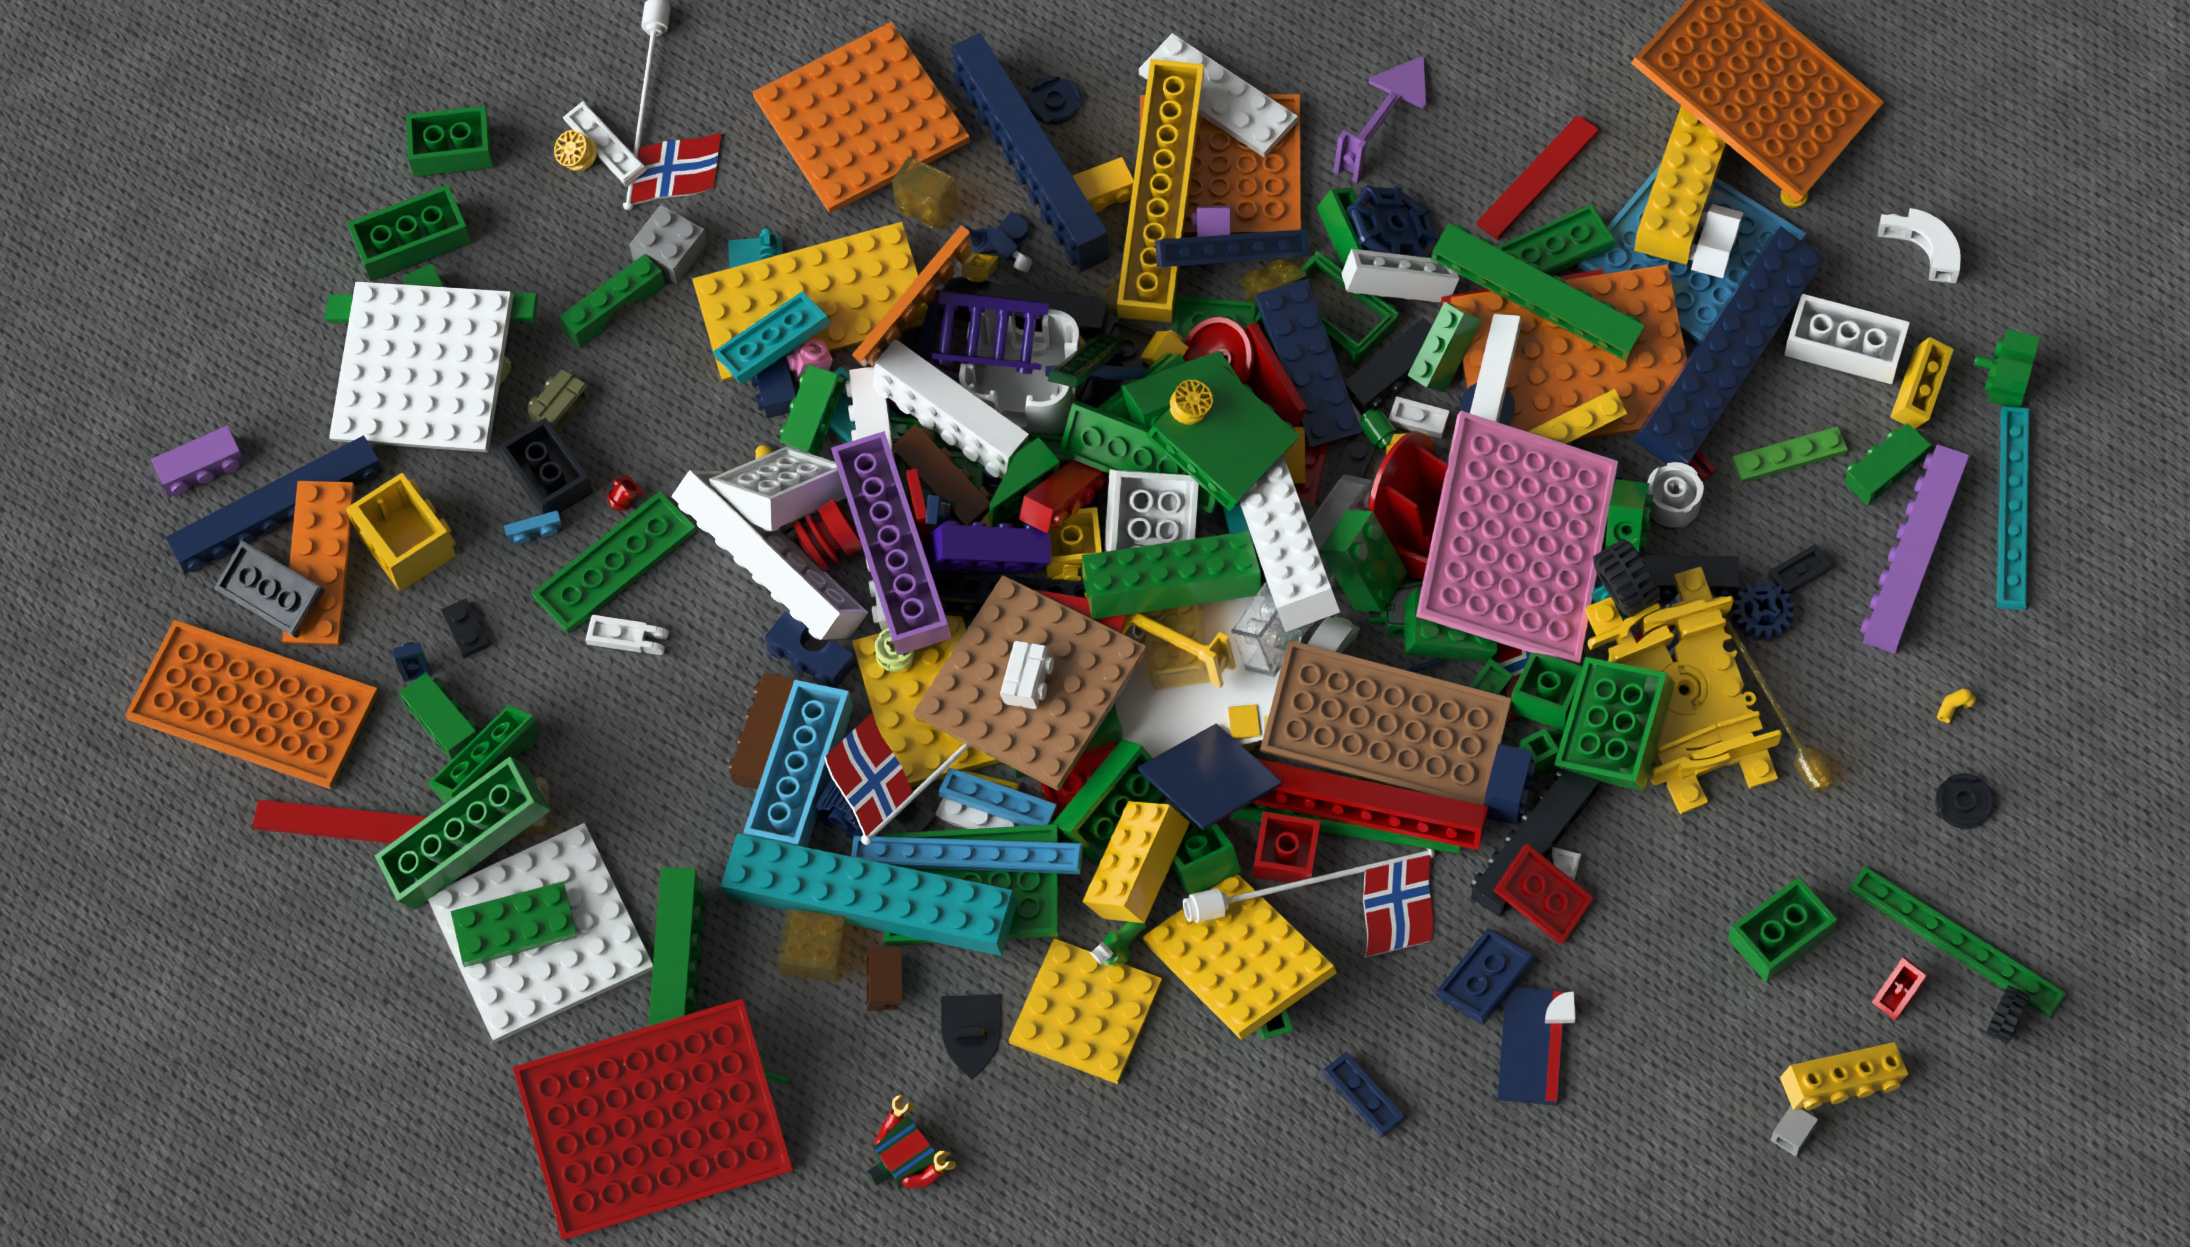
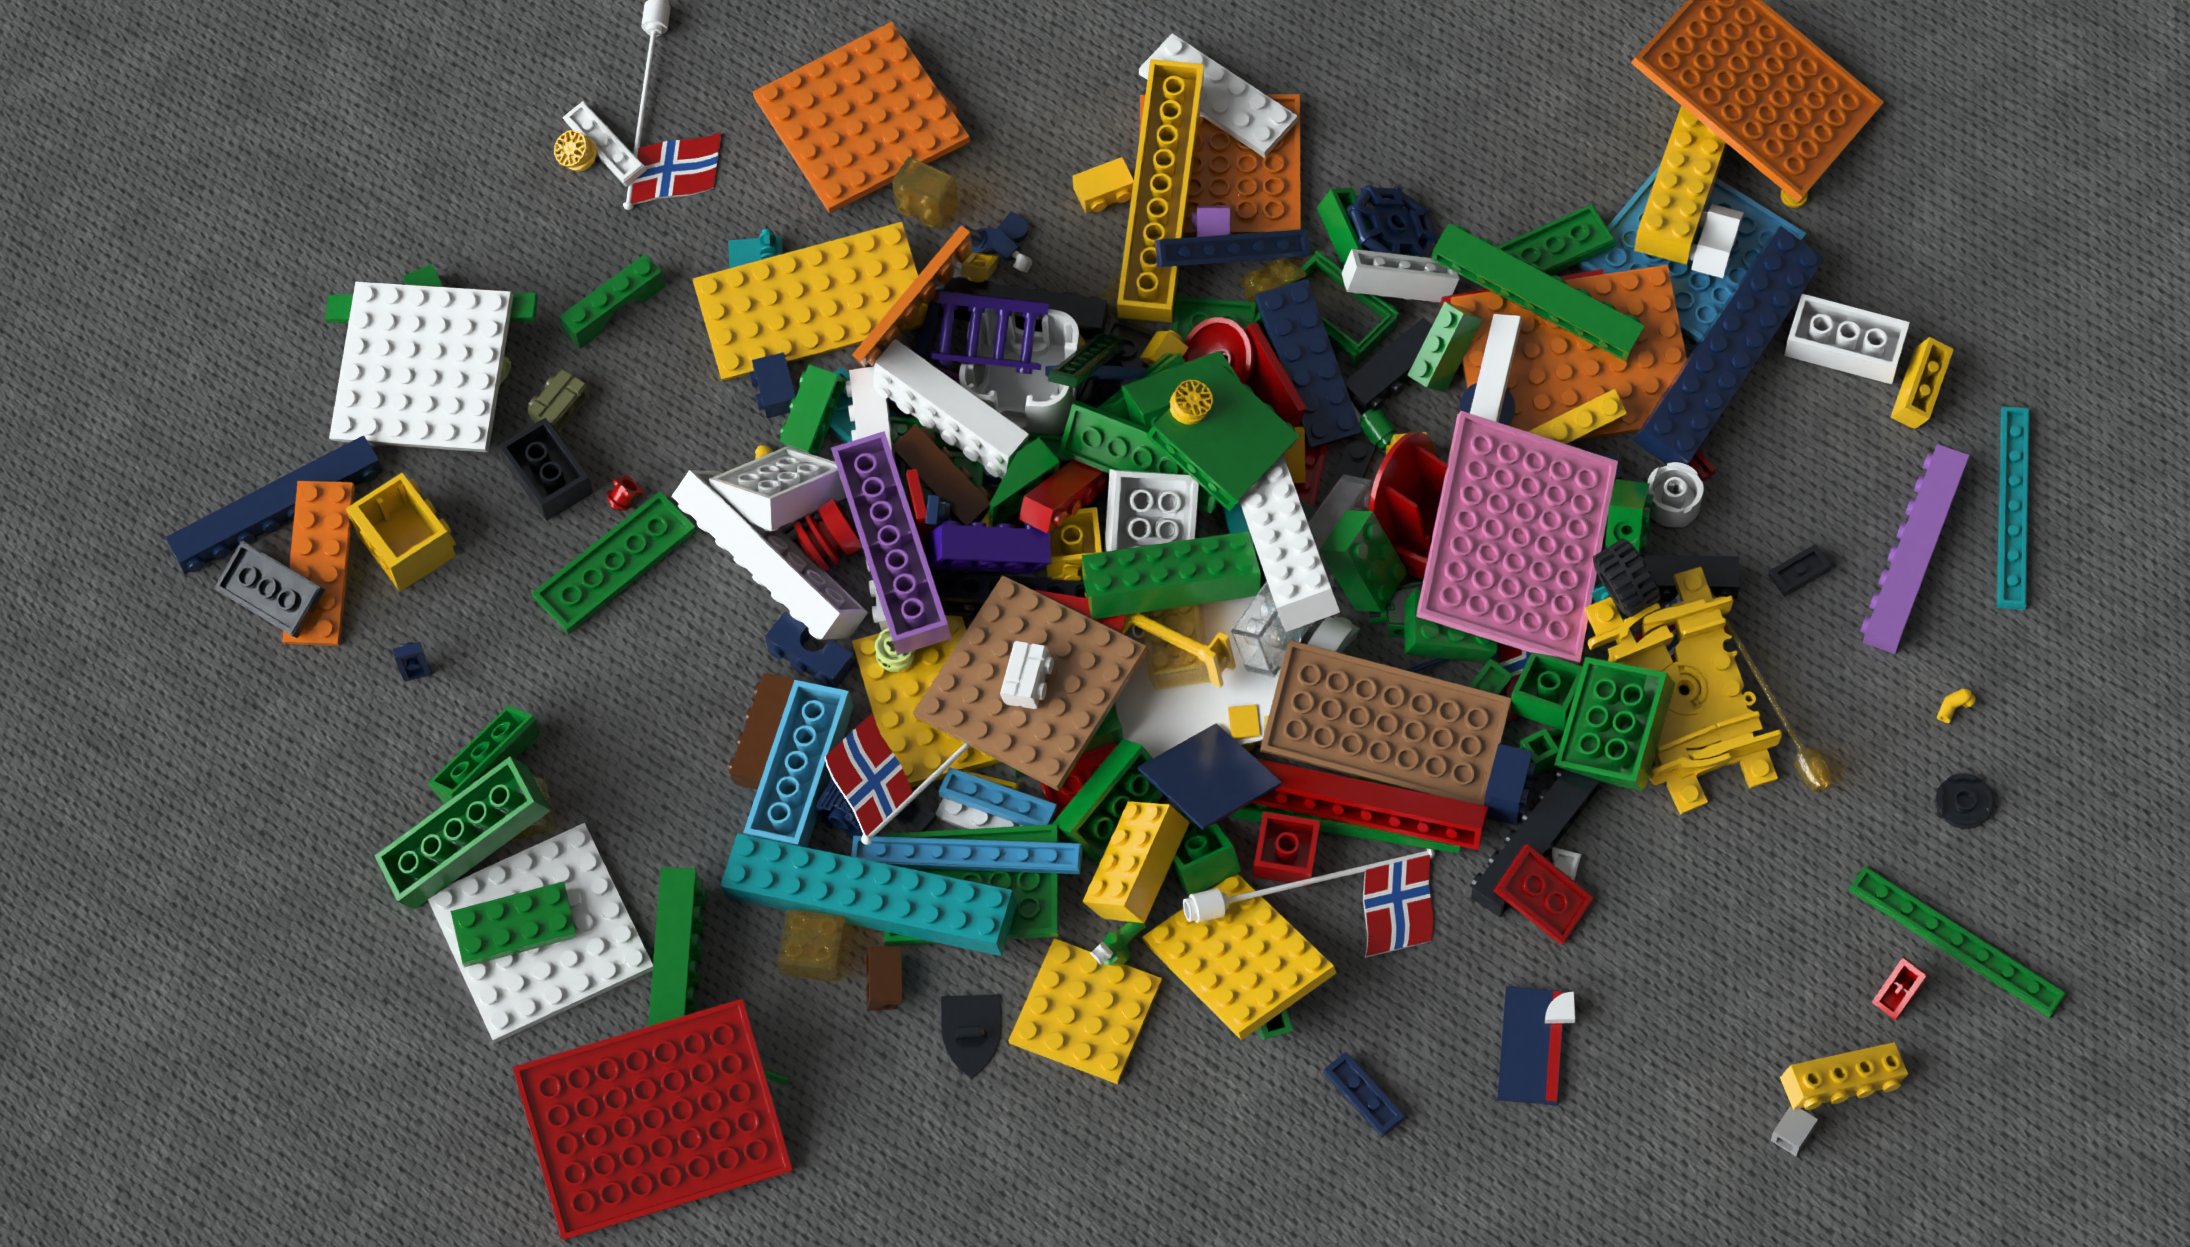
orange plate [125,620,379,790] -> none
medium lavender brick [151,426,245,497] -> none
red tile [252,800,426,844] -> none
green brick [347,185,471,281] -> none
green brick [399,672,479,760] -> none
green brick [406,106,493,177] -> none
black plate [441,598,489,658] -> none
dark azure plate [504,511,563,545] -> none
white hinge [586,615,669,655] -> none
light grey brick [629,205,708,284] -> none
teal plate [713,291,831,385] -> none
bright pink brick [786,339,833,381] -> none
torso [866,1095,956,1189] -> none
dark blue brick [951,33,1109,273] -> none
dark blue tile [1028,76,1081,125] -> none
medium lavender piece [1333,57,1426,183] -> none
white plate [1388,396,1449,439] -> none
dark blue tile [1435,928,1536,1025] -> none
red tile [1477,115,1599,240] -> none
green brick [1728,877,1837,983] -> none
bright green plate [1732,426,1848,483] -> none
dark blue gear [1732,581,1794,642] -> none
green brick [1844,423,1931,506] -> none
white arch [1878,208,1961,283] -> none
green brick [1974,329,2040,408] -> none
black tyre [1986,985,2030,1043] -> none

